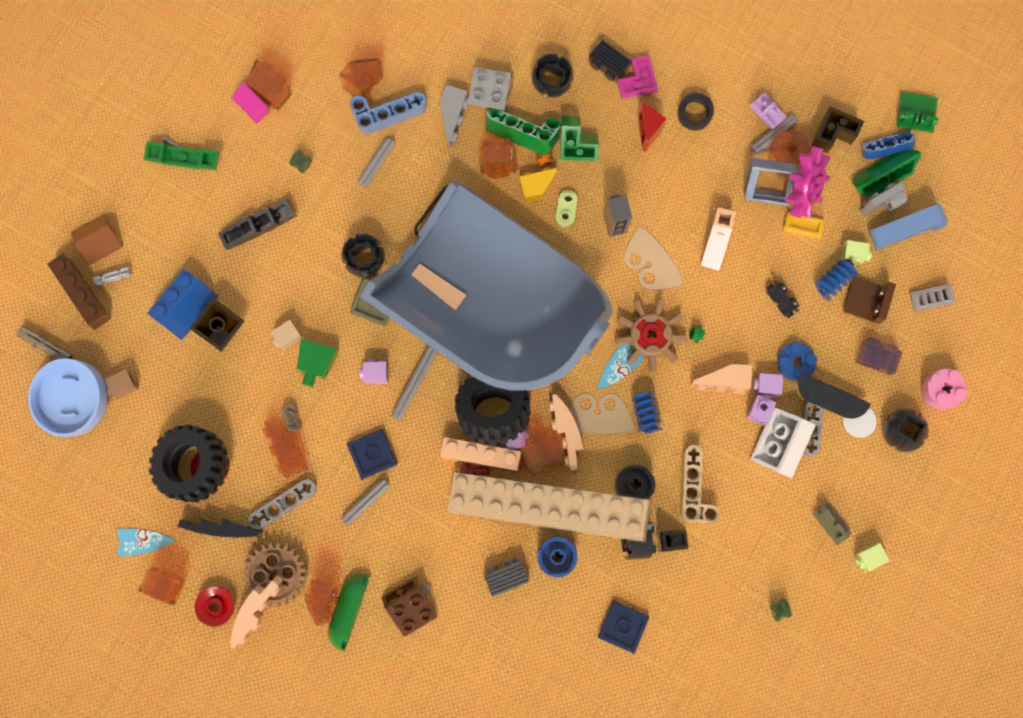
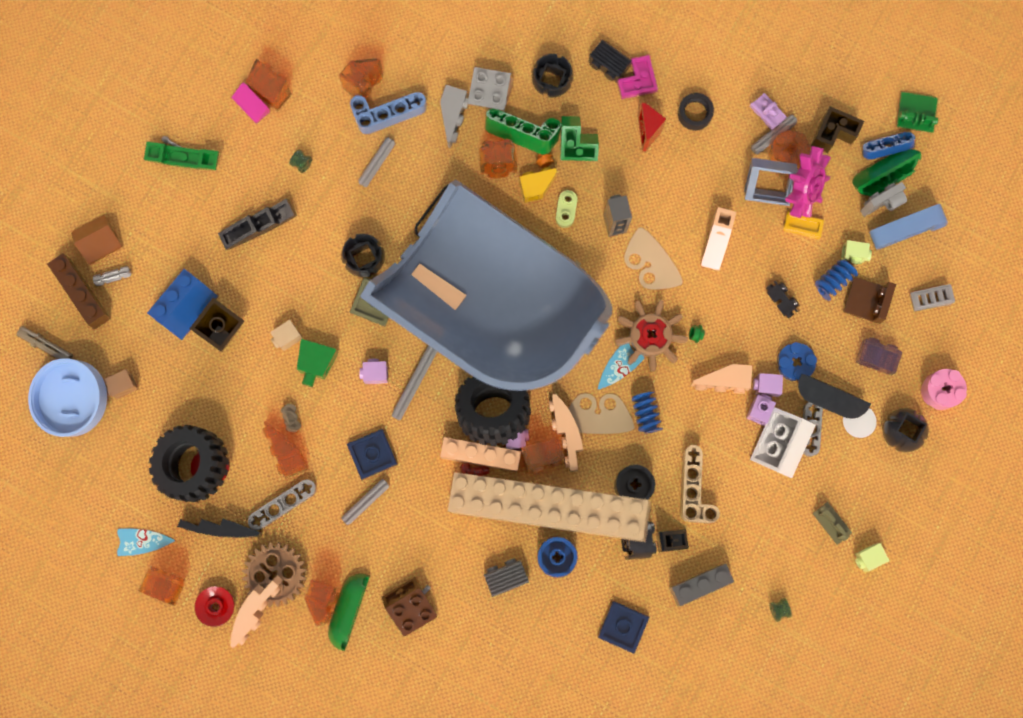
none -> dark grey brick [669,564,734,606]

